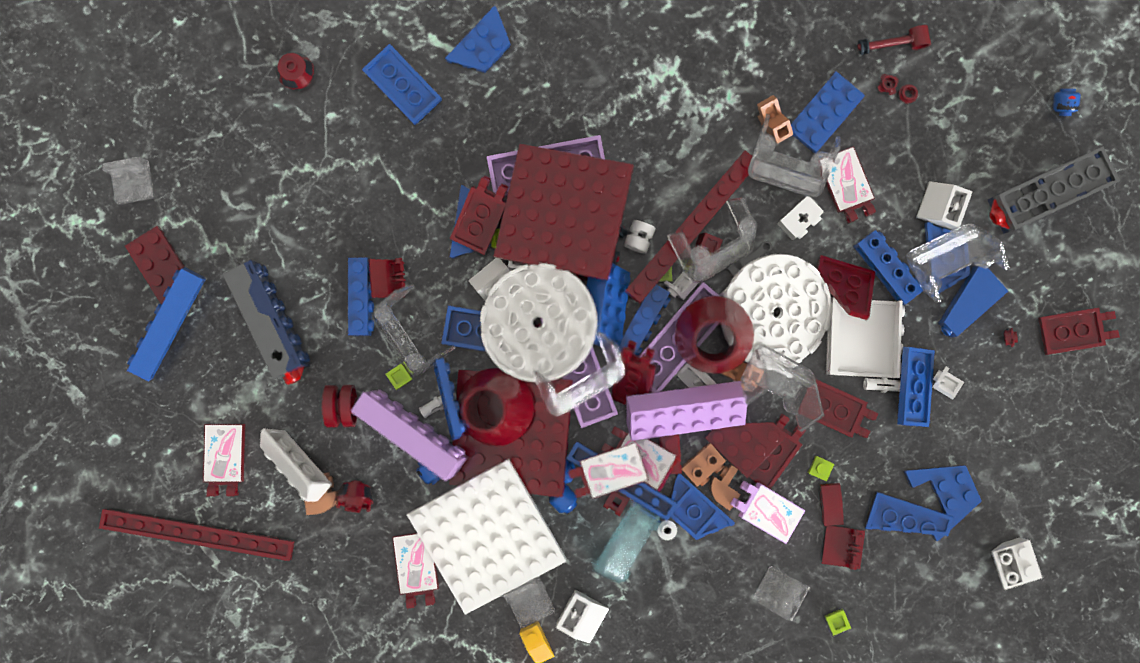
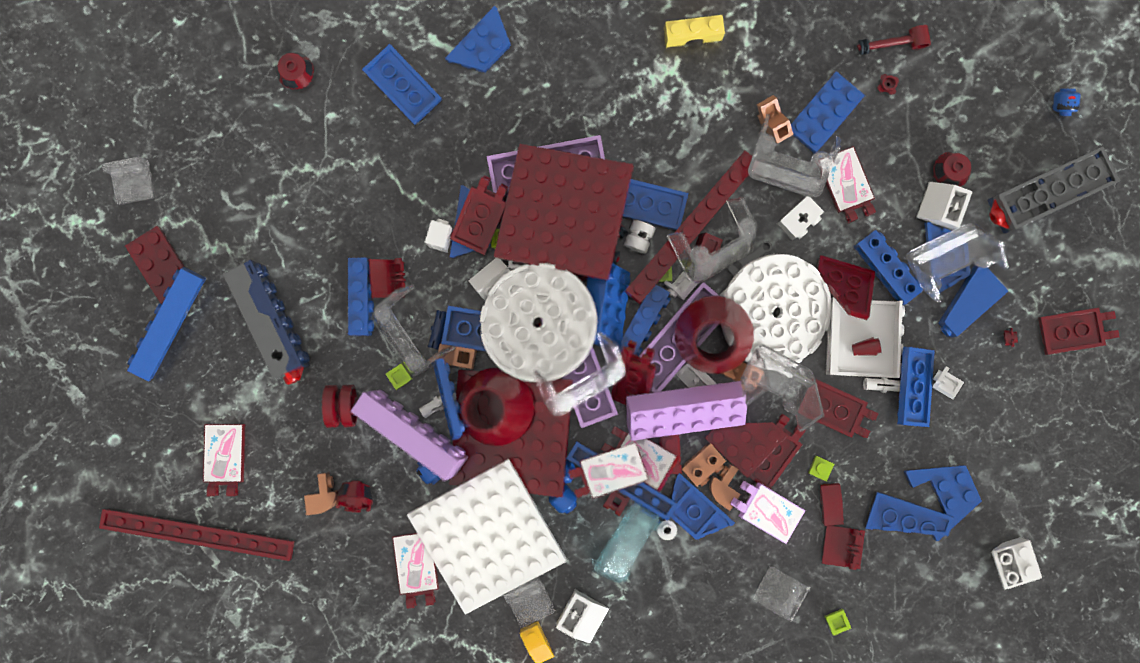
white slope [260,429,332,501] -> none
dark red plate [898,84,918,104] -> none
none -> white brick [425,219,453,253]
none -> dark blue pin [427,310,447,350]
none -> nougat brick [437,344,477,369]
none -> blue plate [623,179,689,230]
none -> light yellow arch [664,15,725,47]
none -> dark red cone [852,337,882,356]
none -> dark red cone [933,151,972,187]

